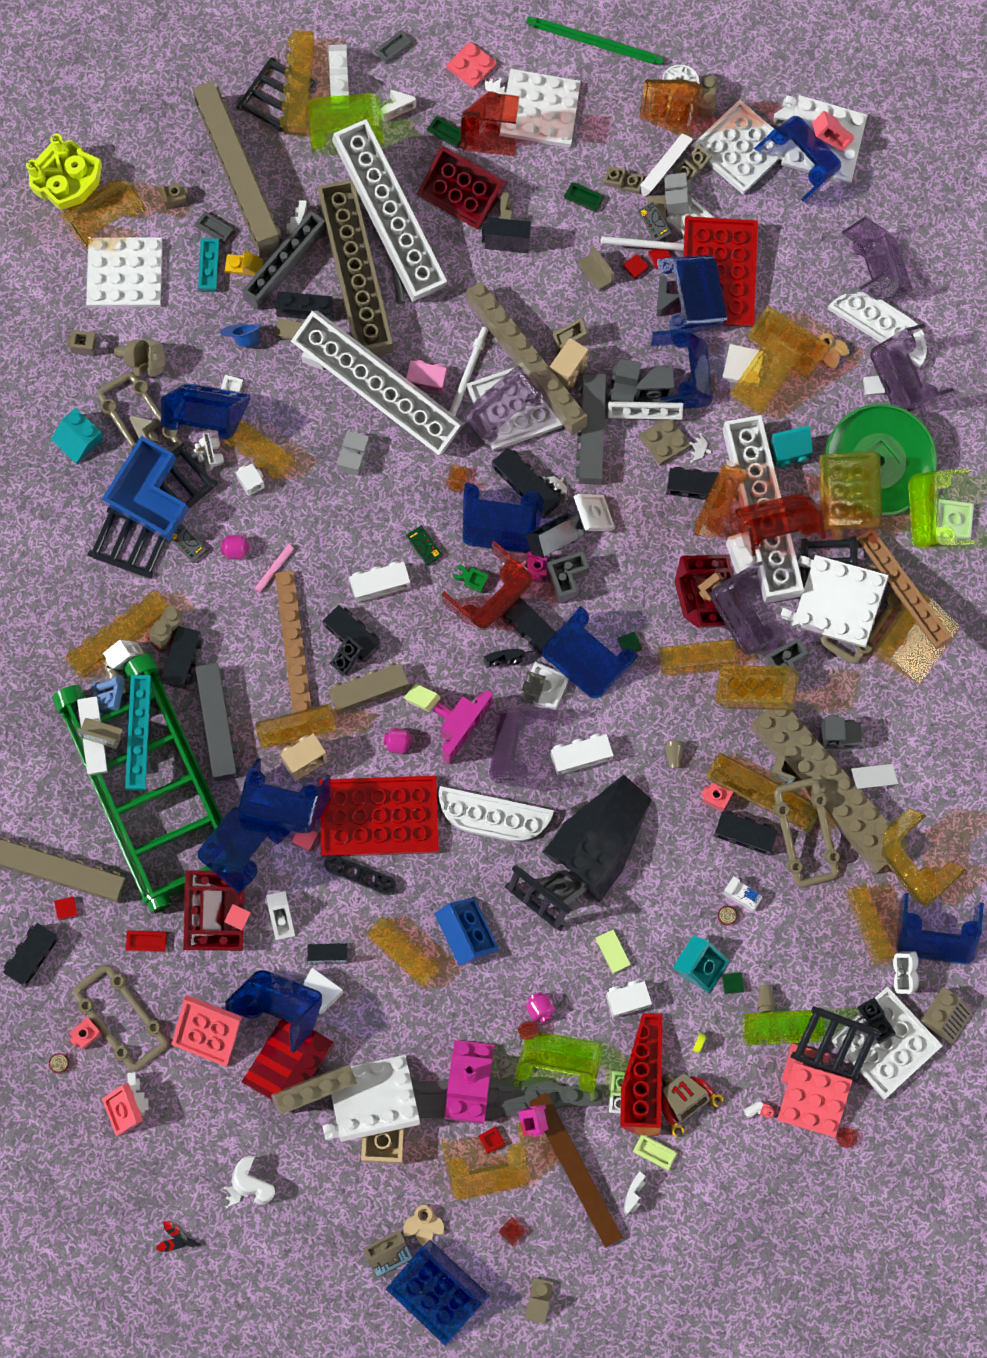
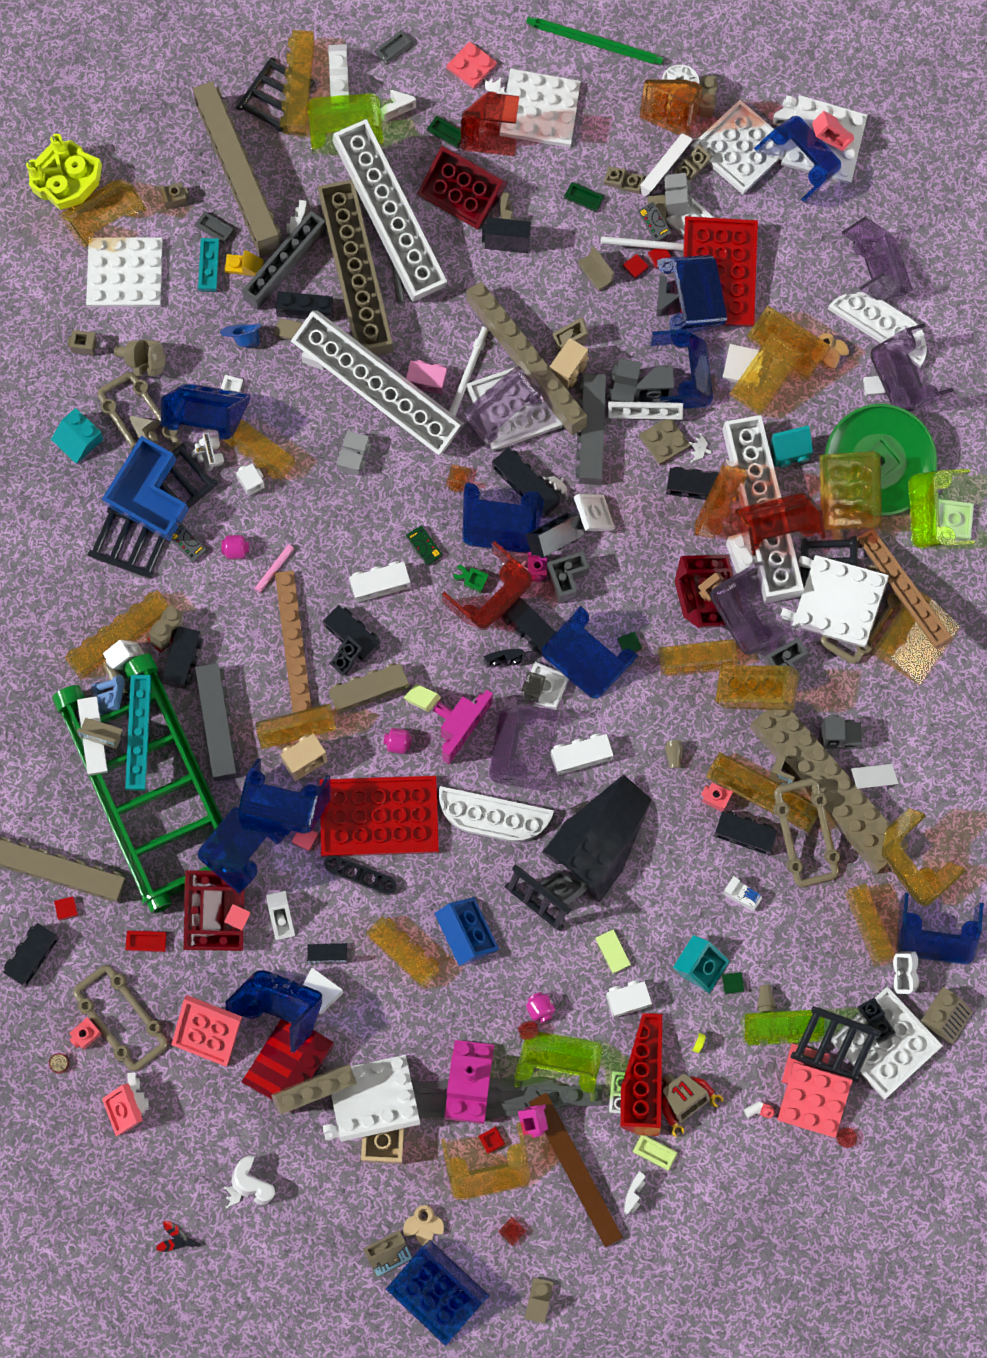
tile [717,906,737,926] -> none

